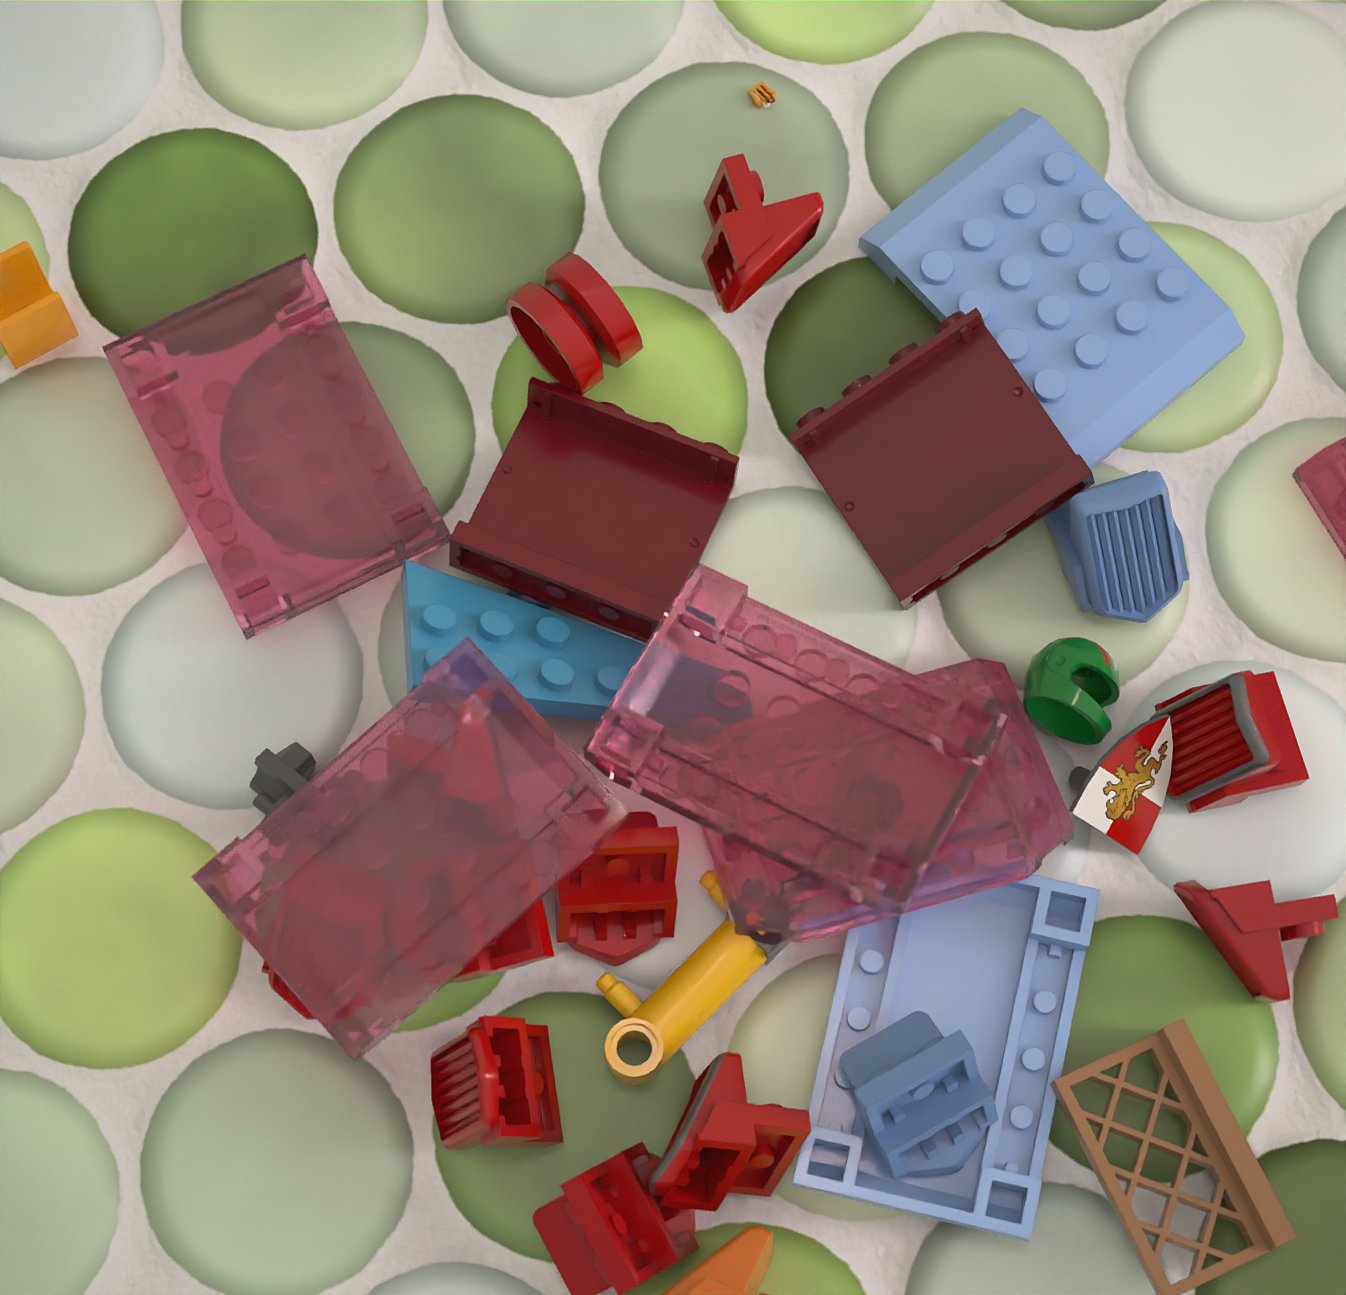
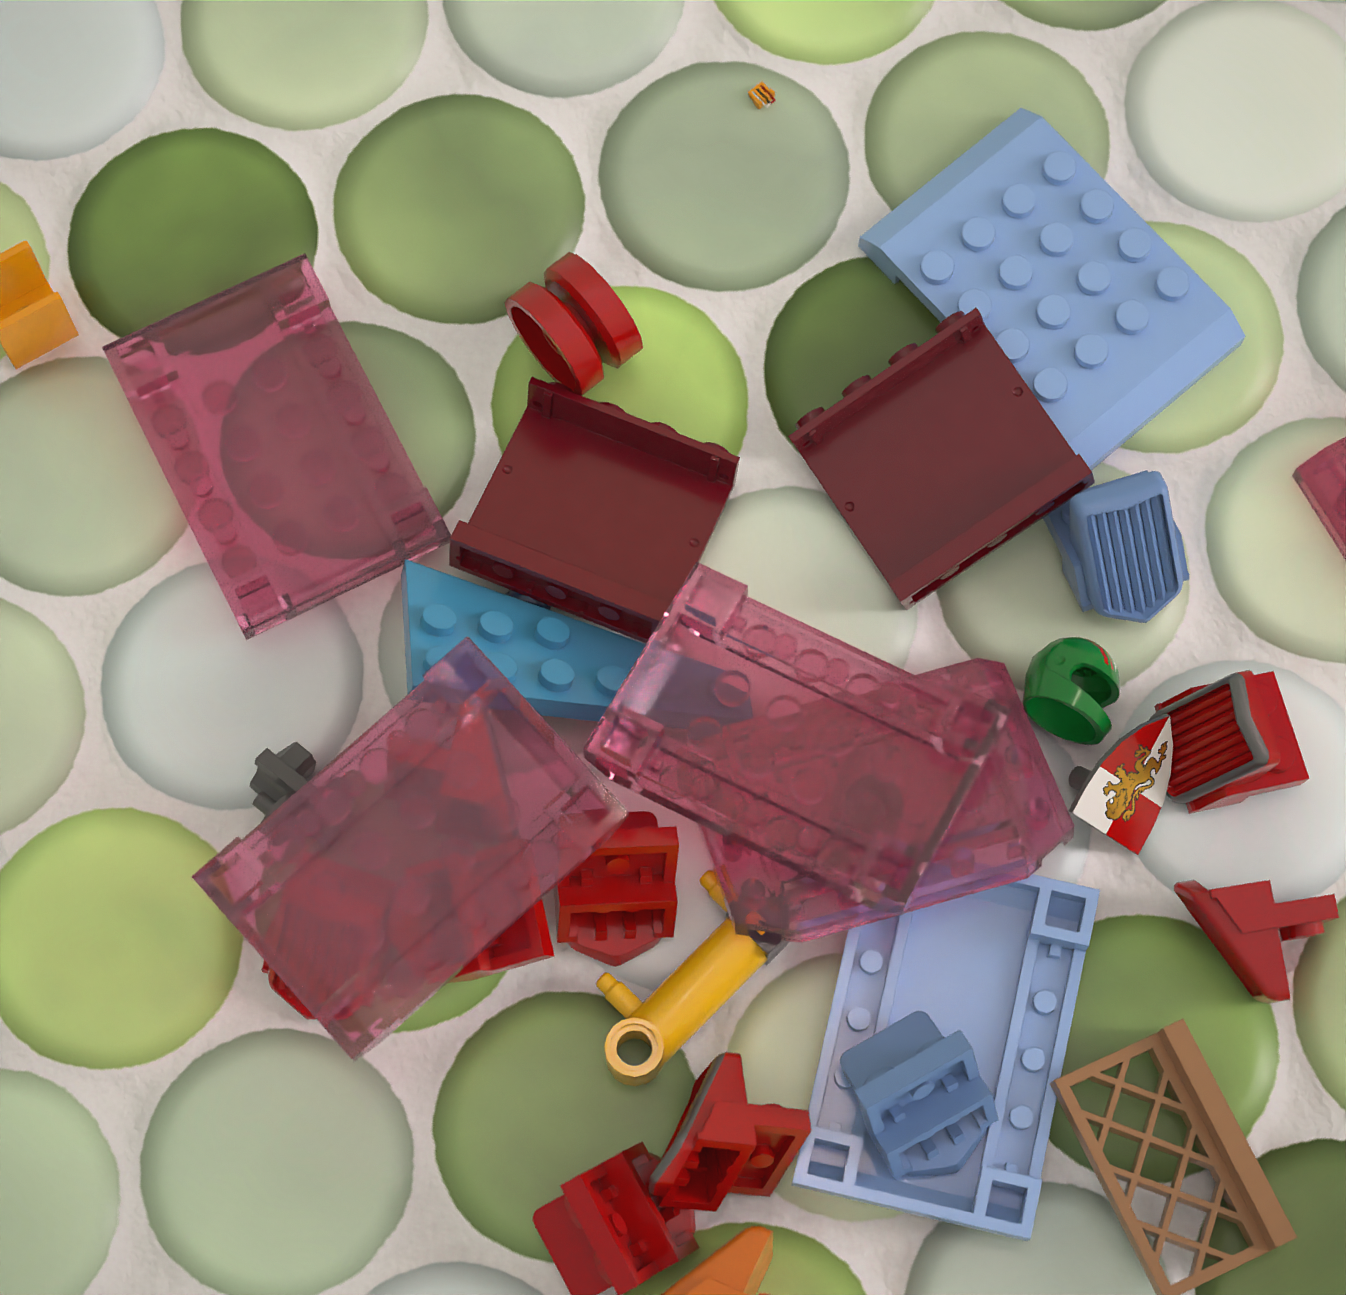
red piece [430,1015,563,1150] -> none
red piece [701,153,824,314] -> none

